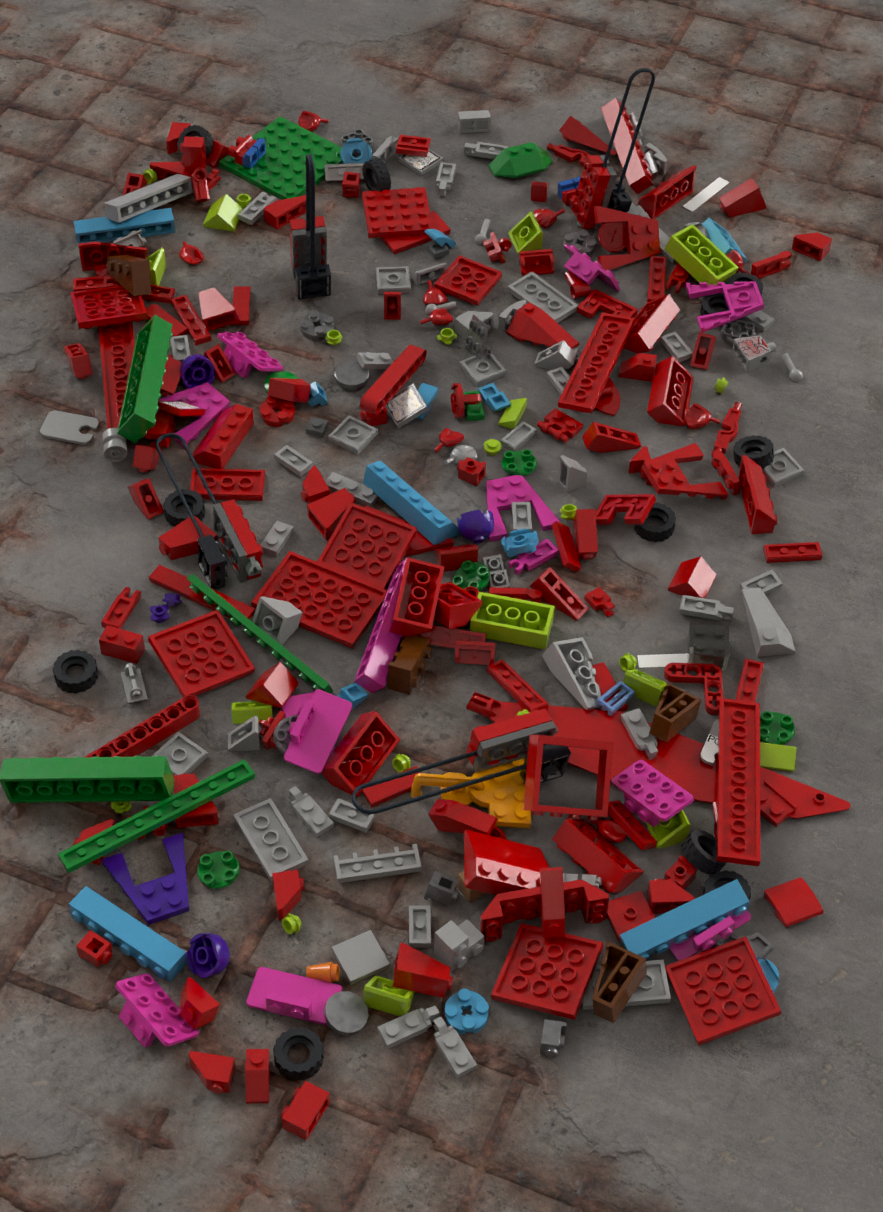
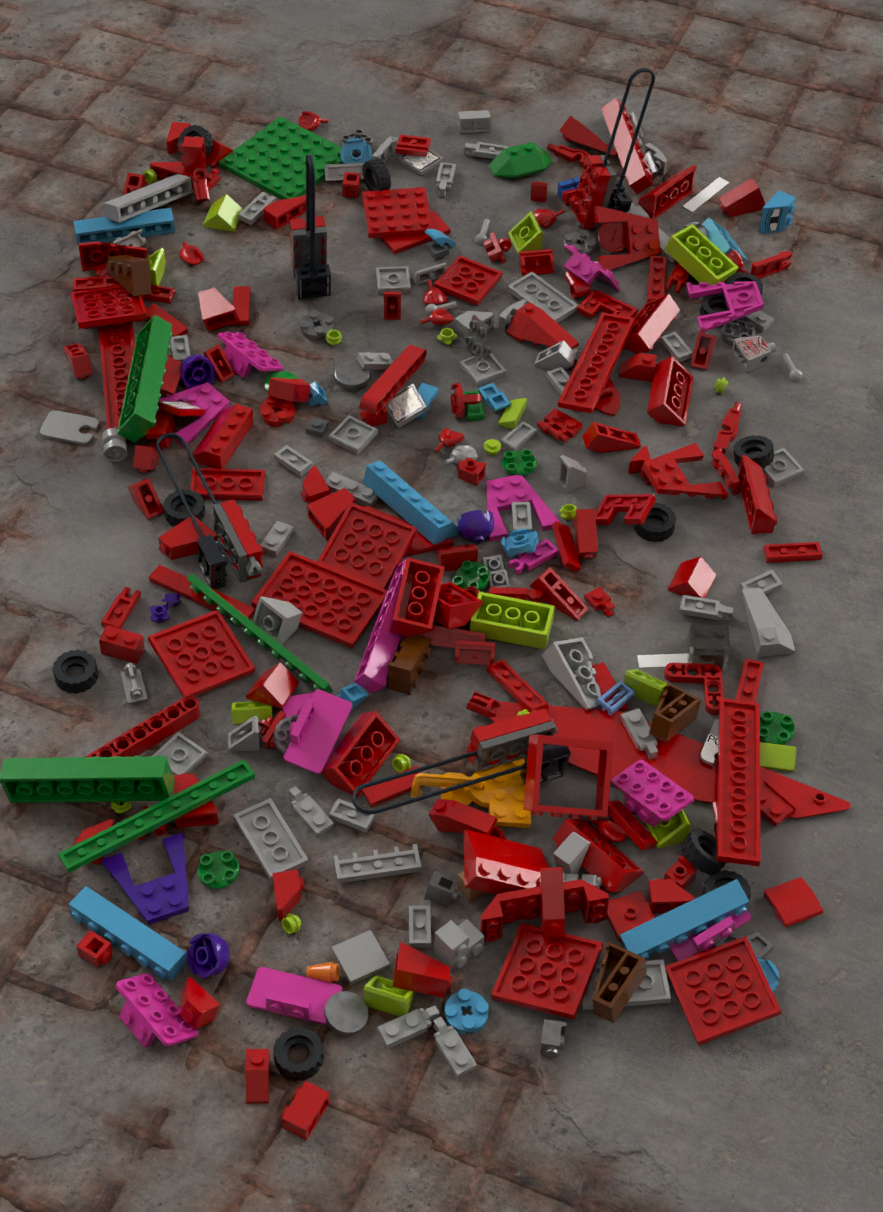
red tile [170,295,212,345] -> none
red slope [189,1051,236,1094] -> none
hips [228,134,266,169] -> none
lime plate [236,194,252,208] -> none
lime plate [619,653,637,672] -> none
red piece [685,403,720,429] -> none
red slope [792,232,832,262] -> none
none -> light grey slope [553,832,591,874]
none -> dark azure slope [759,191,796,234]

